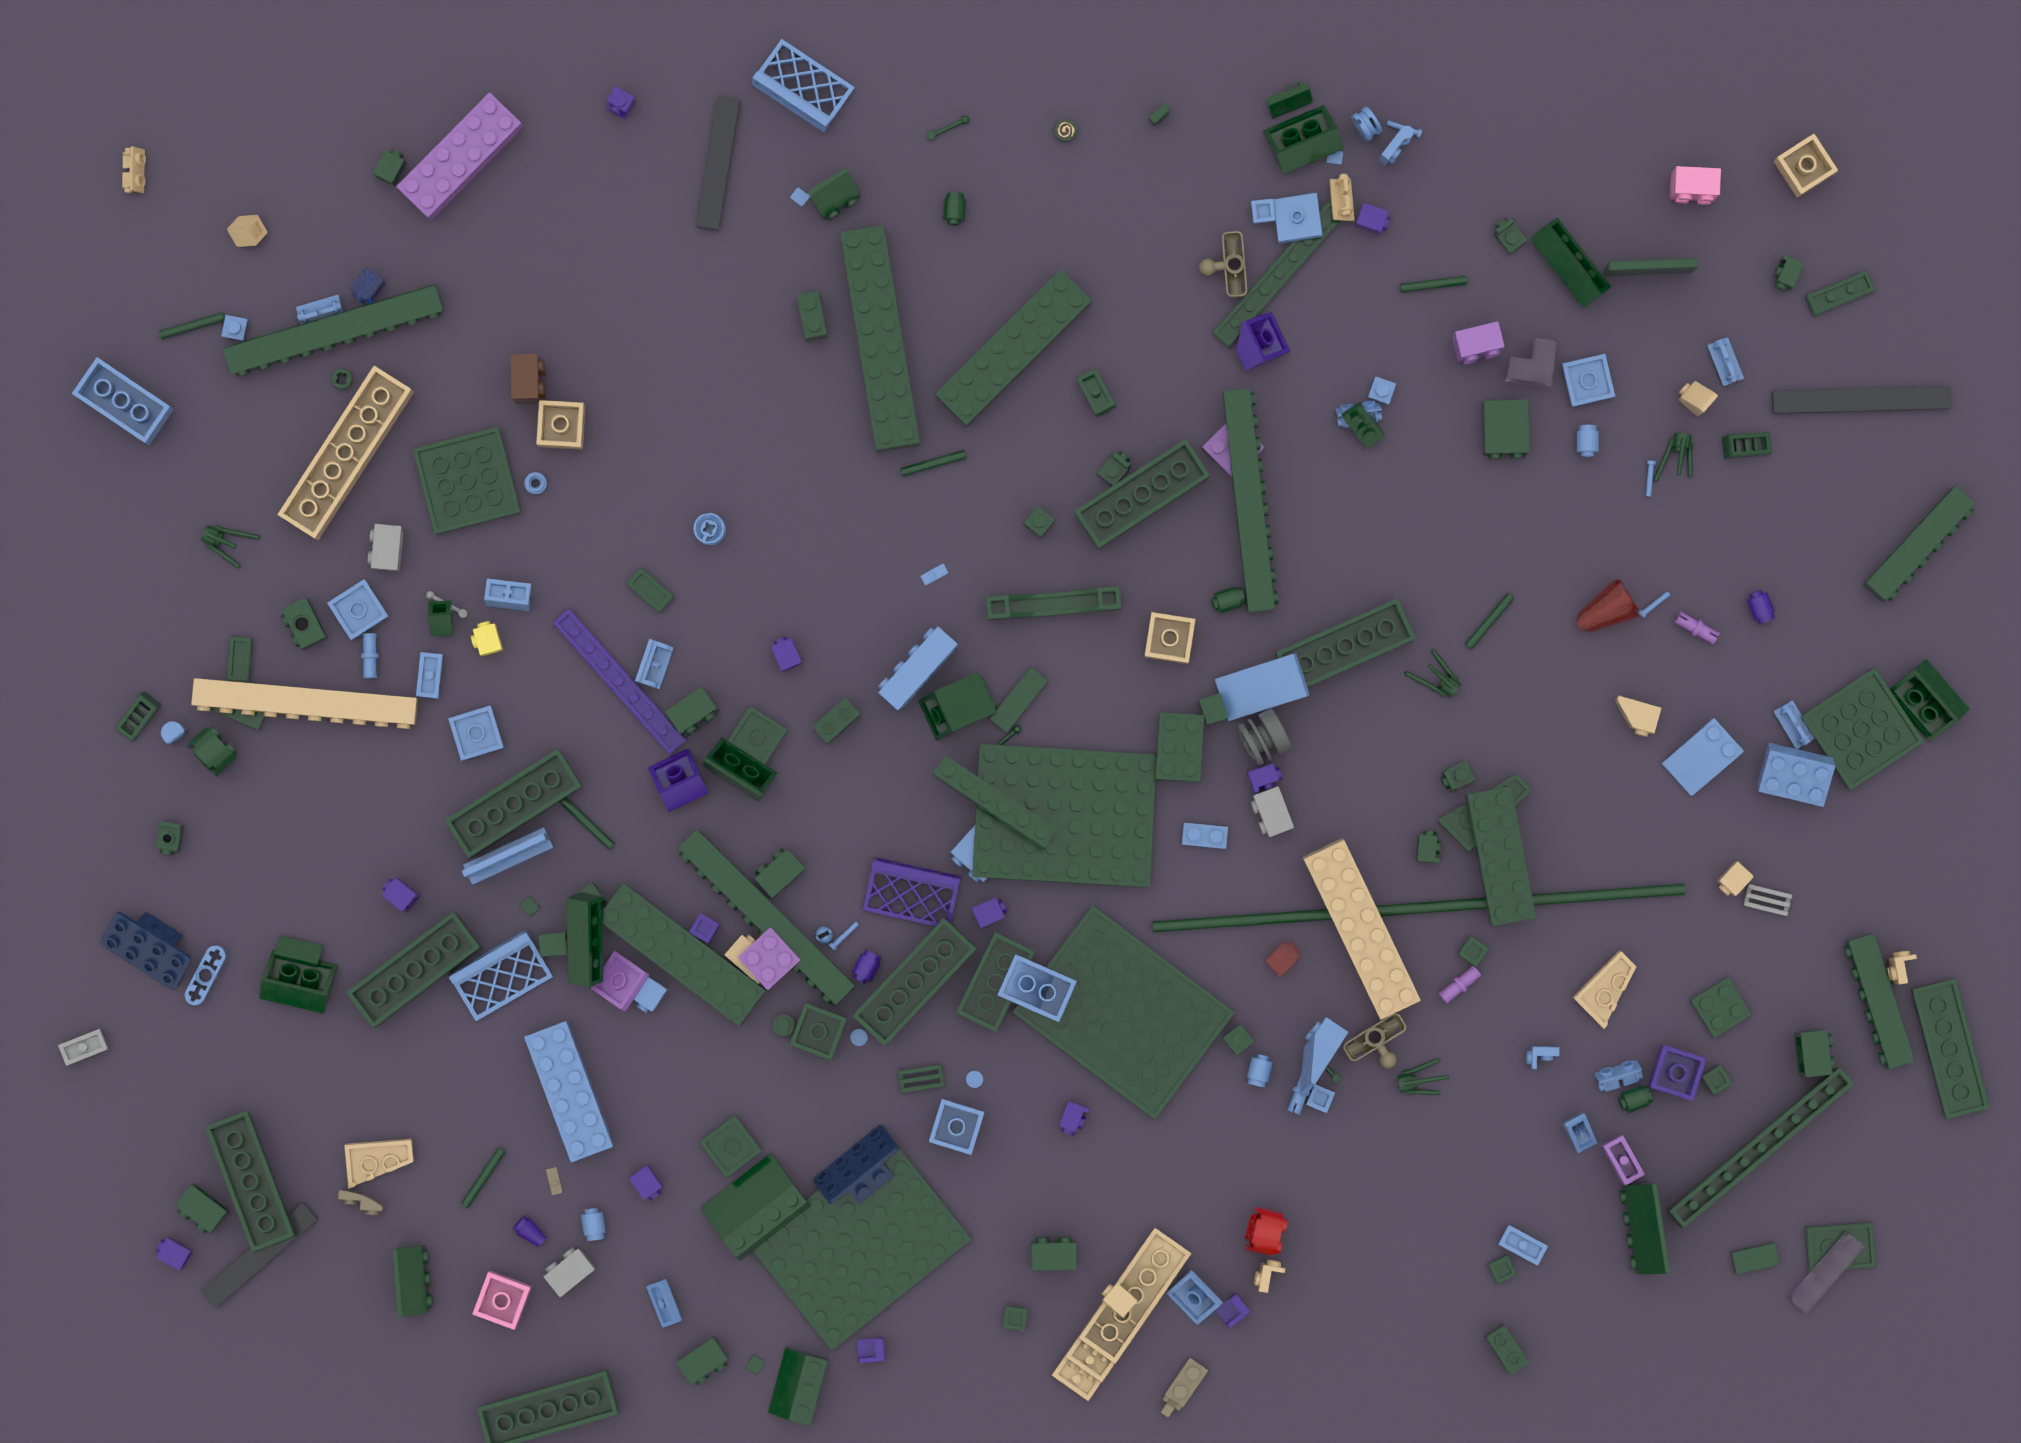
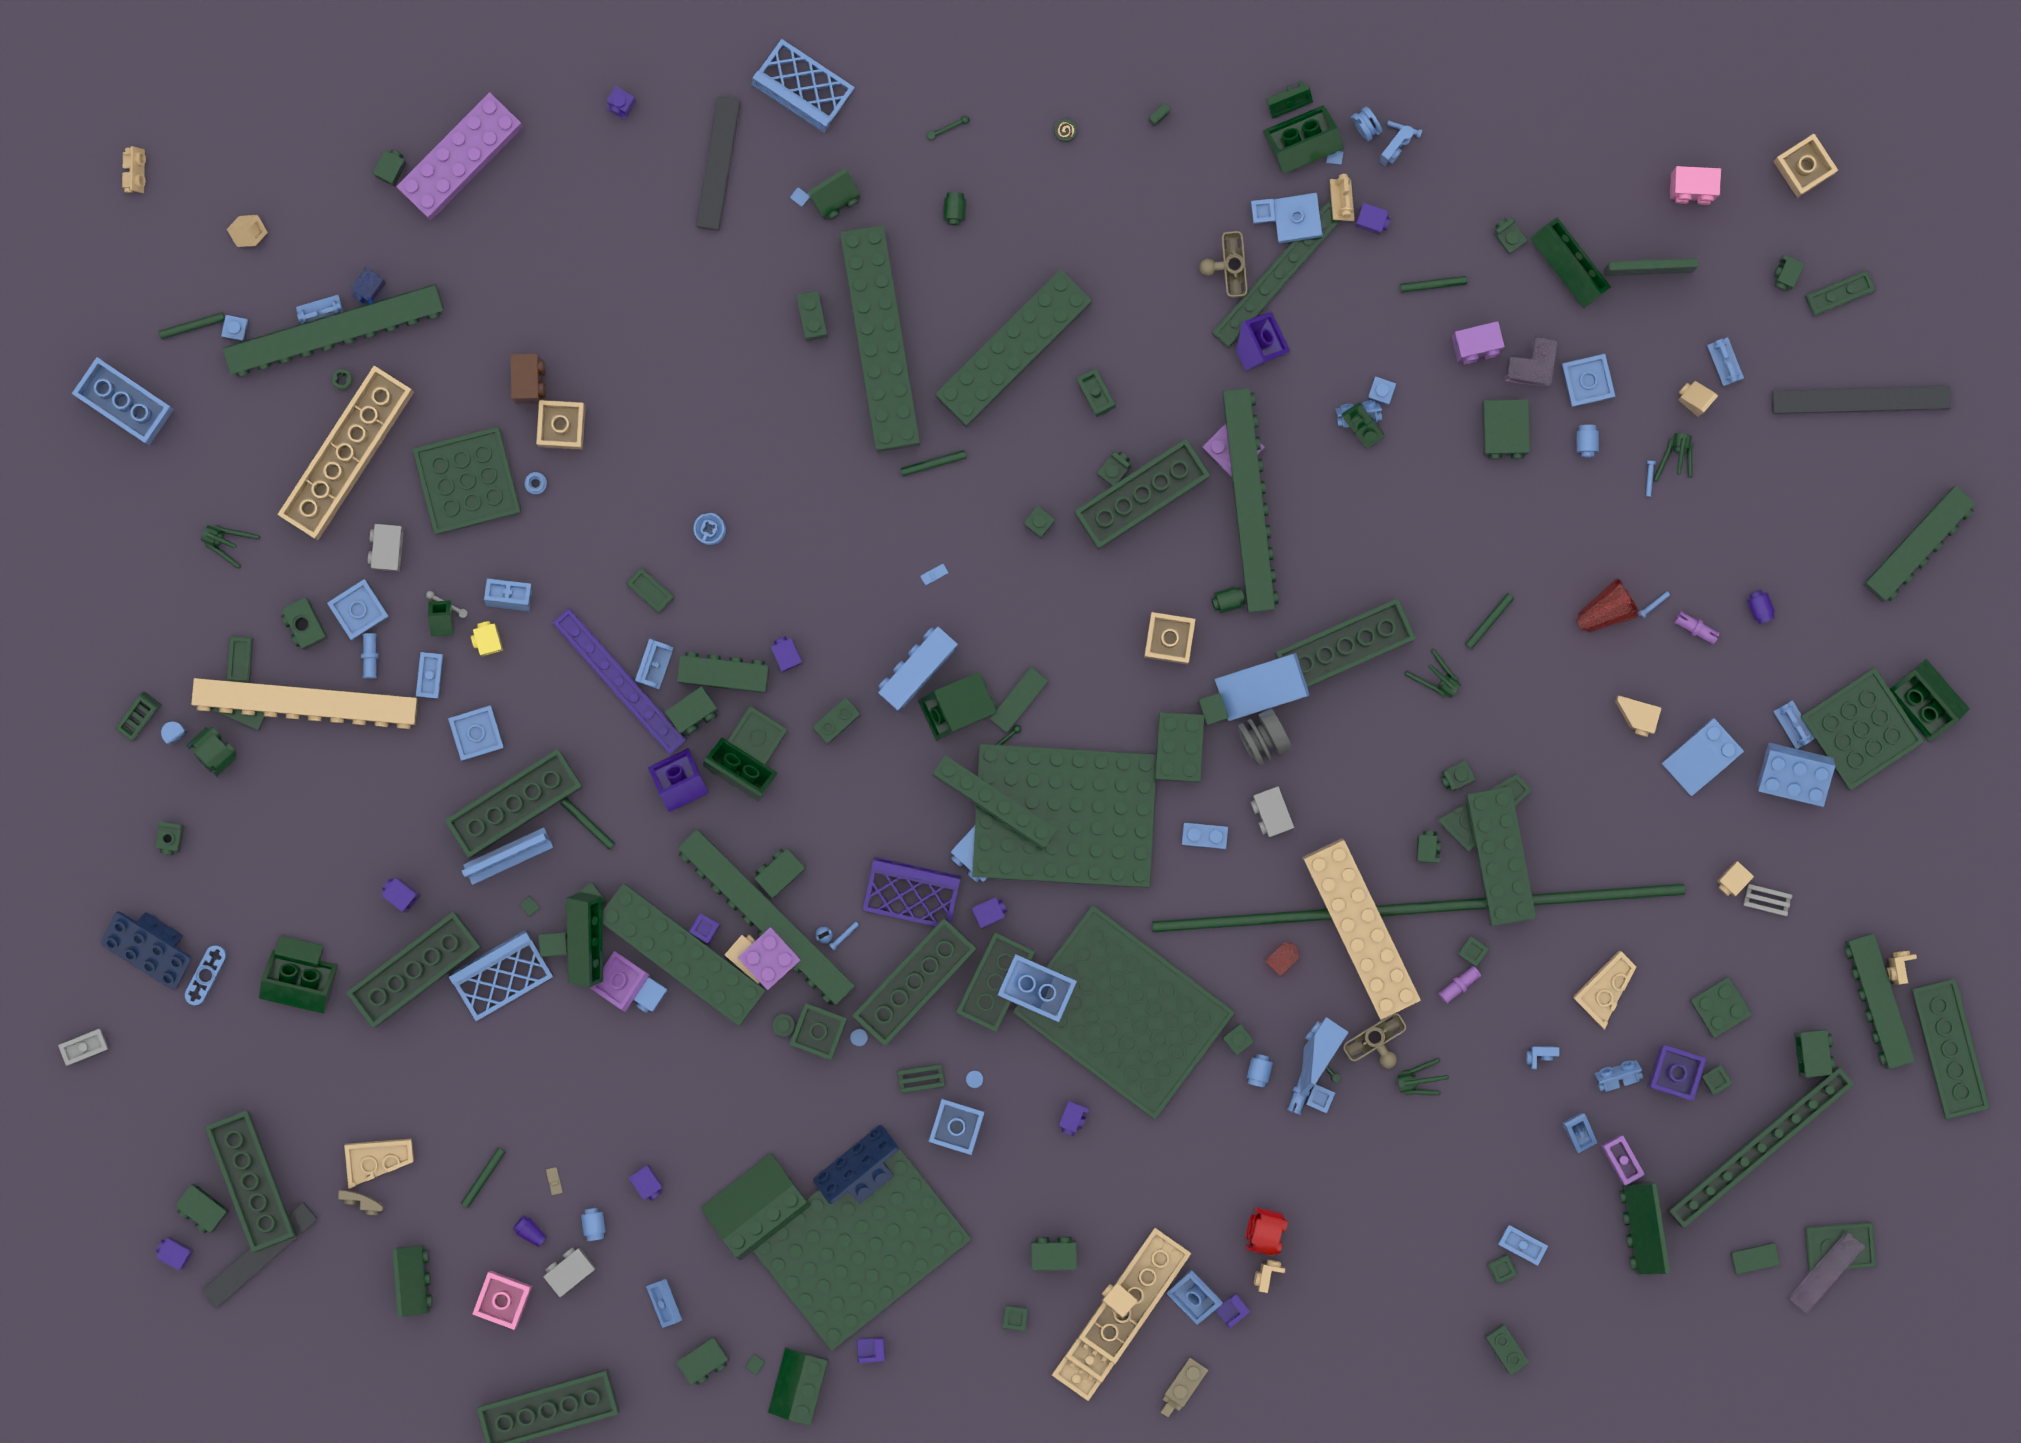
medium blue brick [524,1021,615,1162] -> none
dark green plate [700,1115,762,1178] -> none
dark purple brick [852,950,881,984] -> none
dark green arch [986,586,1121,621] -> none
dark purple brick [1247,764,1283,794] -> none
dark green brick [1618,1085,1653,1113] -> none
dark green slope [1722,432,1772,459] -> none
none -> dark green brick [677,652,769,693]

